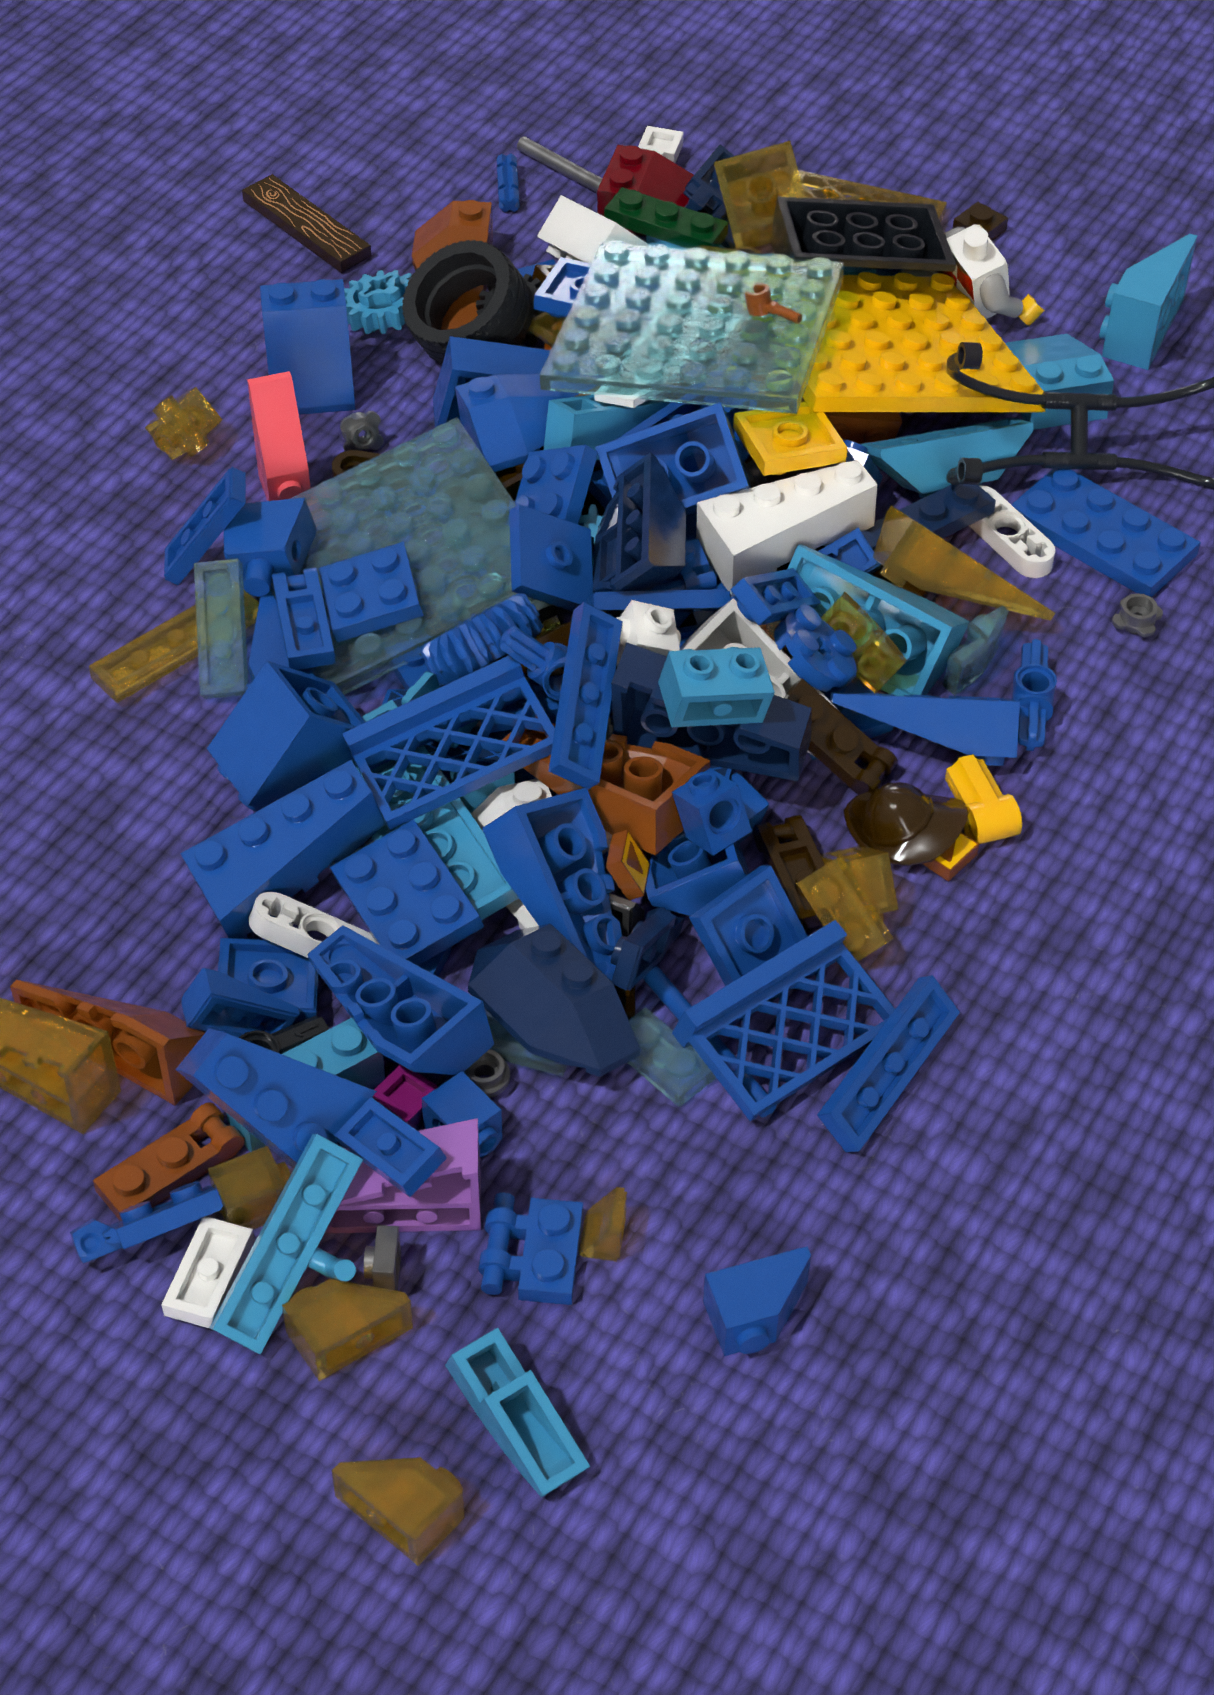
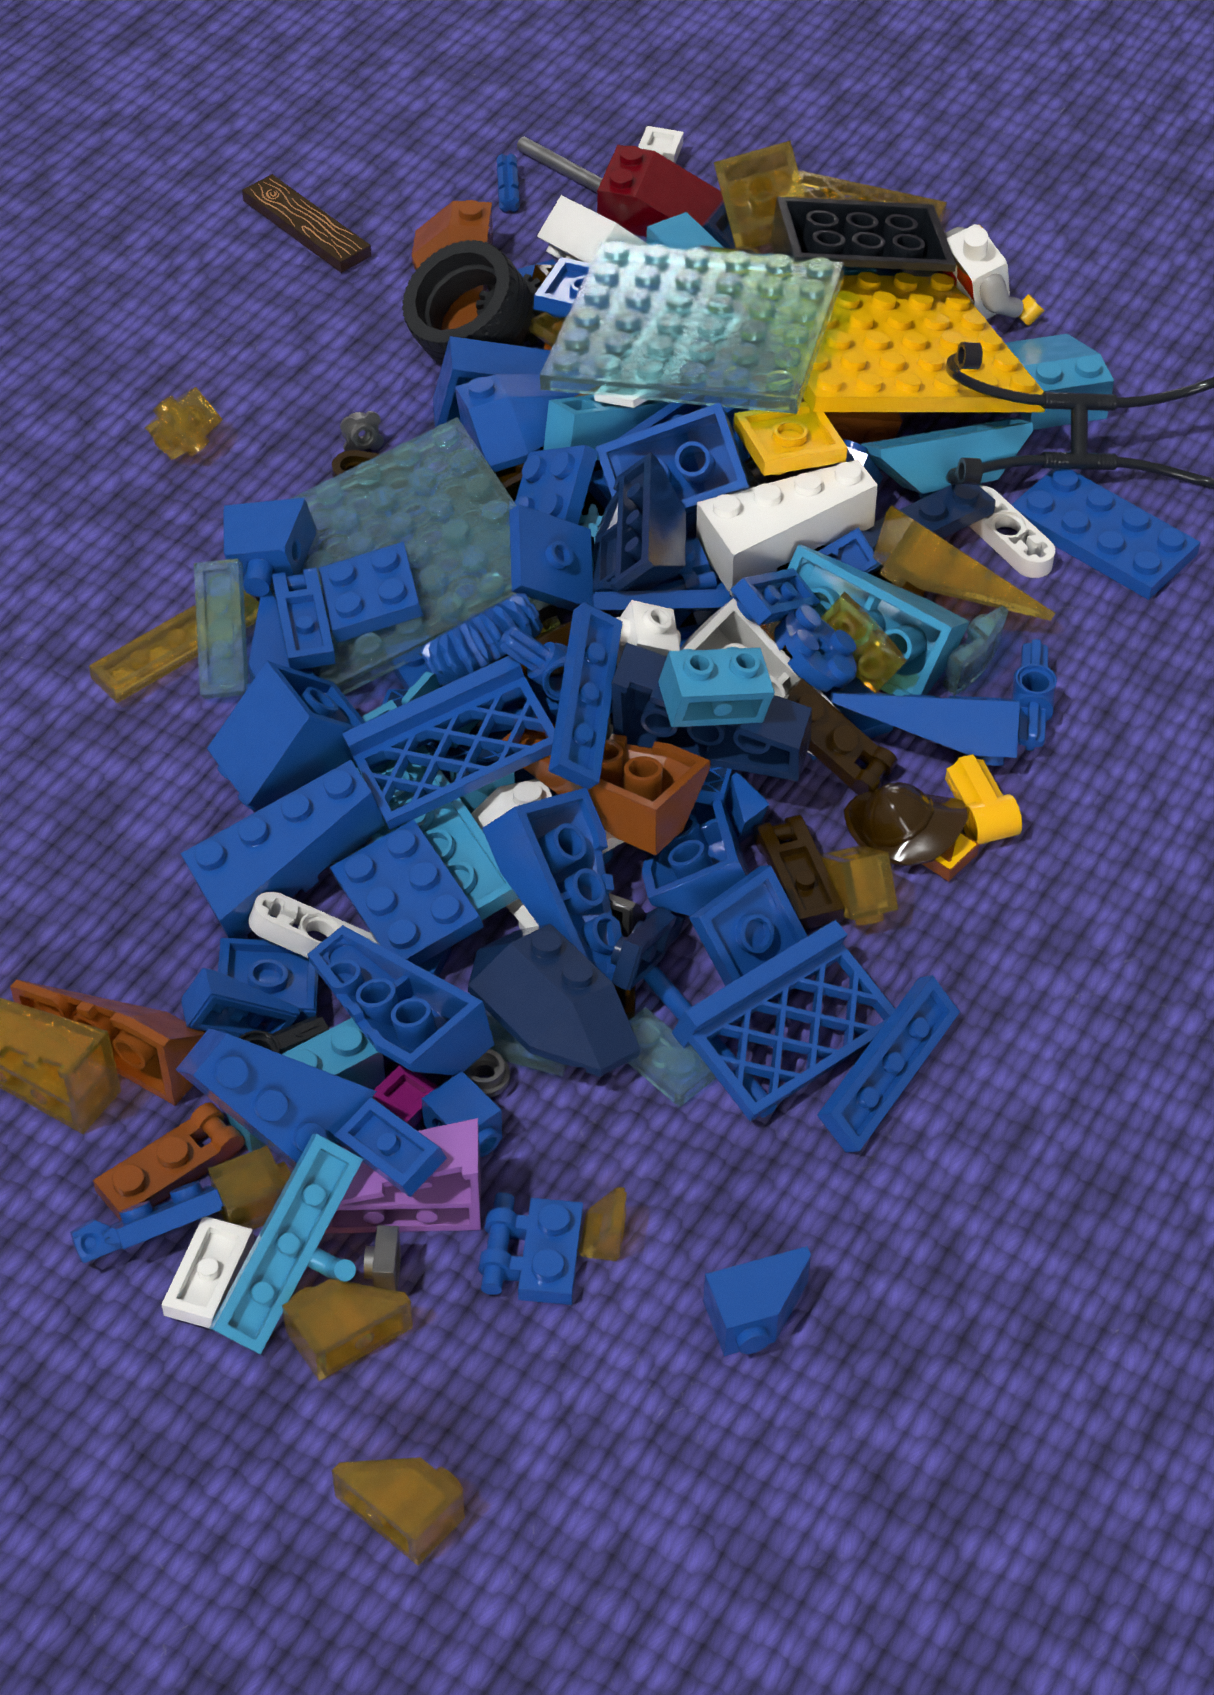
blue tile [164,467,246,585] -> none
coral slope [247,371,312,502] -> none
blue slope [260,279,356,415] -> none
dark azure gear [344,270,412,334] -> none
dark azure slope [445,1328,590,1498] -> none
dark green plate [604,187,729,256] -> none
dark orange tile [606,829,650,900] -> none
blue brick [672,768,752,856] -> none
dark blue hinge [683,144,750,215] -> none
dark orange hand [745,283,802,324] -> none
clear yellow plate [797,855,894,962] -> none
dark brown plate [953,202,1008,241] -> none
dark azure slope [1099,234,1197,370] -> none
flat silver plate [1112,593,1163,637] -> none

